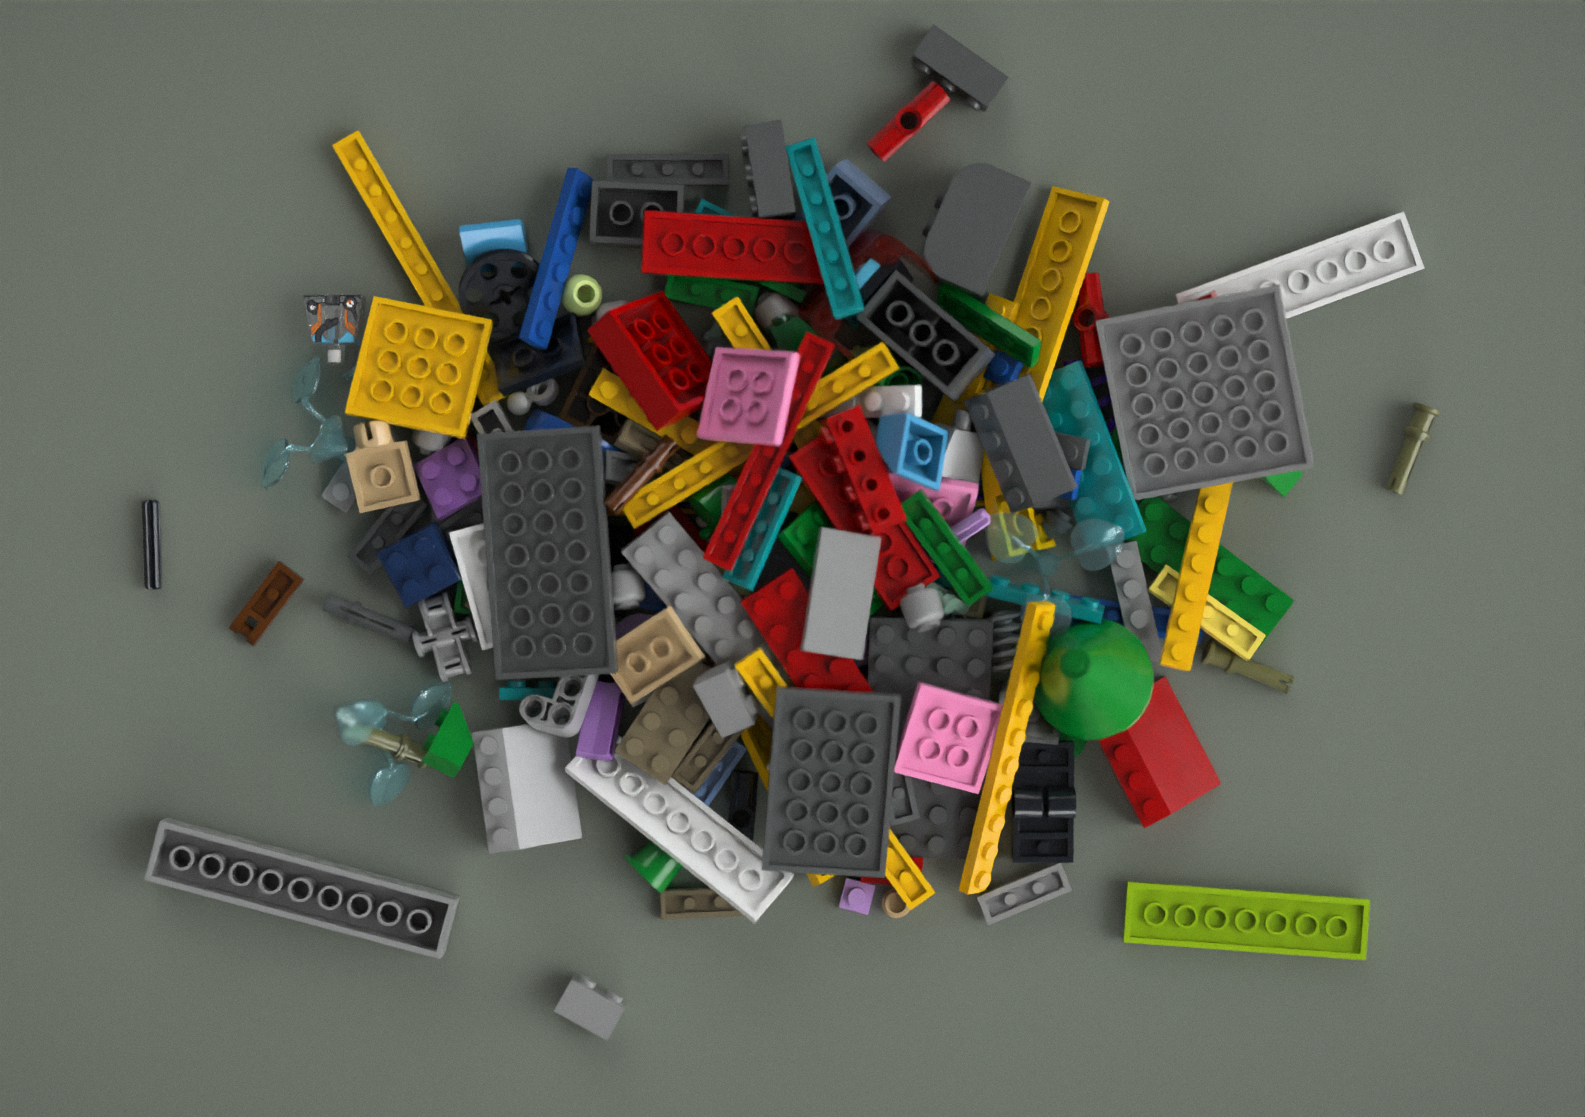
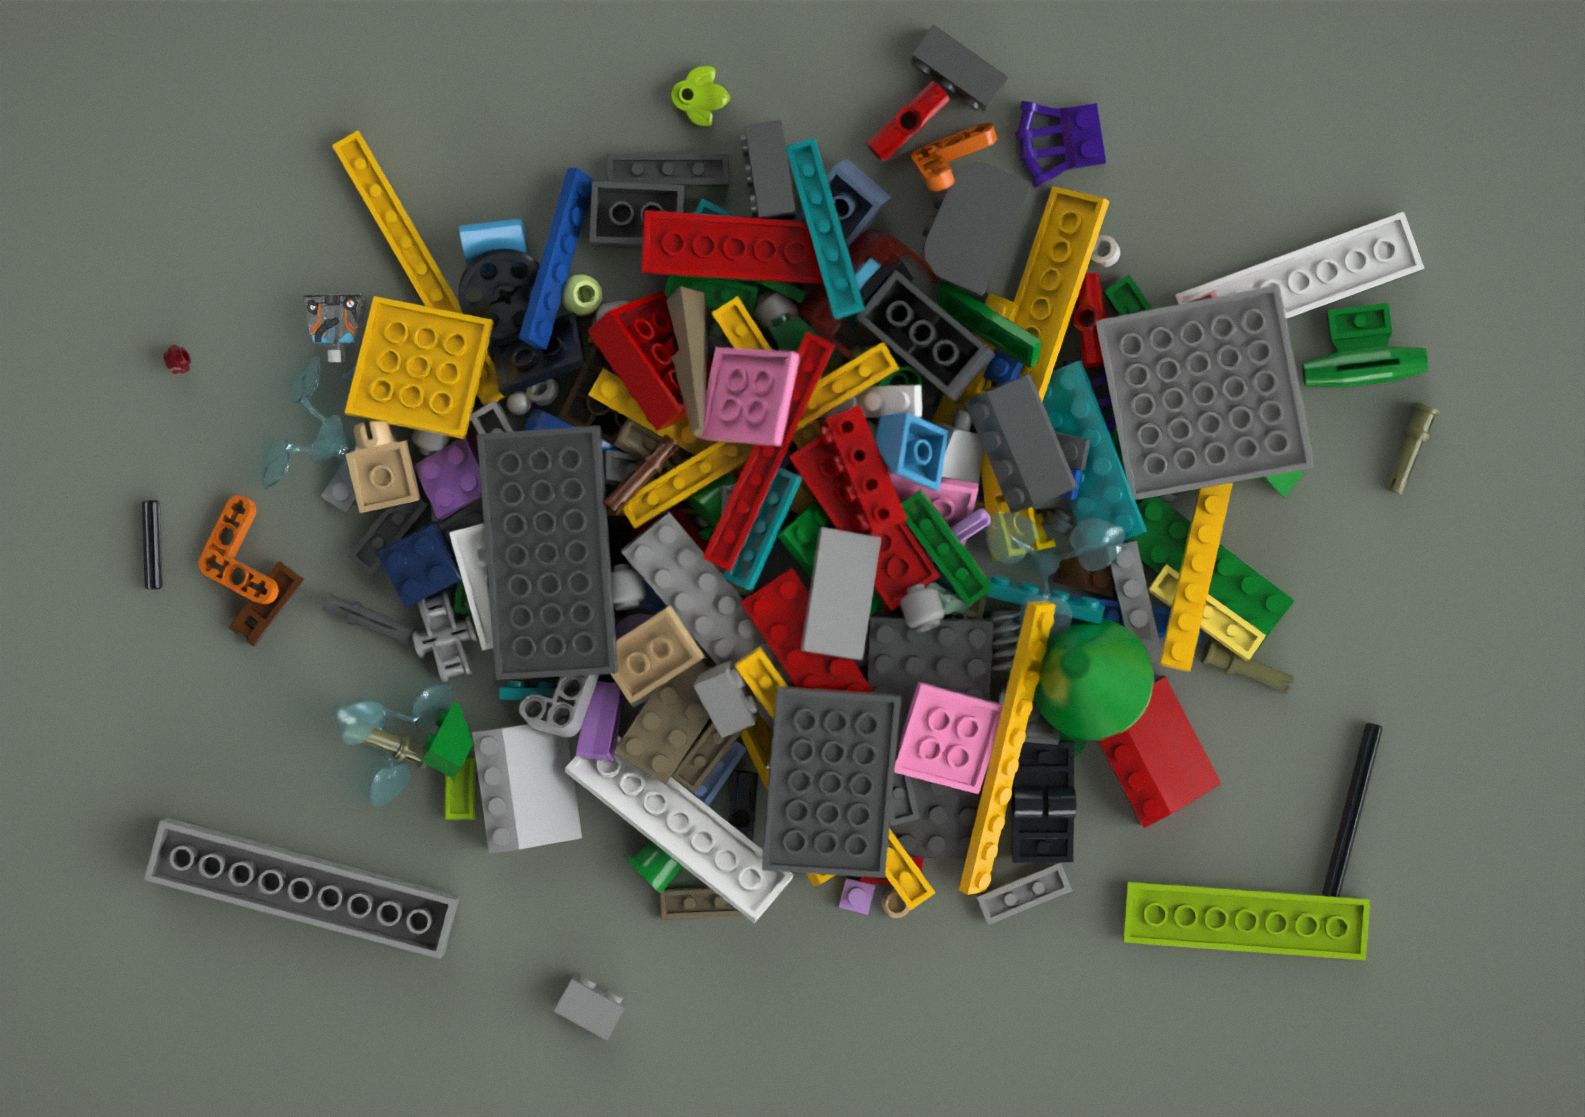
none -> dark red plate [163,344,191,374]
none -> orange beam [198,495,279,604]
none -> lime plate [444,759,476,820]
none -> dark tan wedge [666,287,709,436]
none -> lime plate [670,66,731,127]
none -> orange beam [911,123,998,191]
none -> dark purple plate [1015,101,1106,188]
none -> reddish brown slope [1052,553,1115,597]
none -> white plate [1089,235,1120,268]
none -> green plate [1103,275,1152,316]
none -> green plate [1302,303,1428,388]
none -> black axle [1322,723,1383,897]

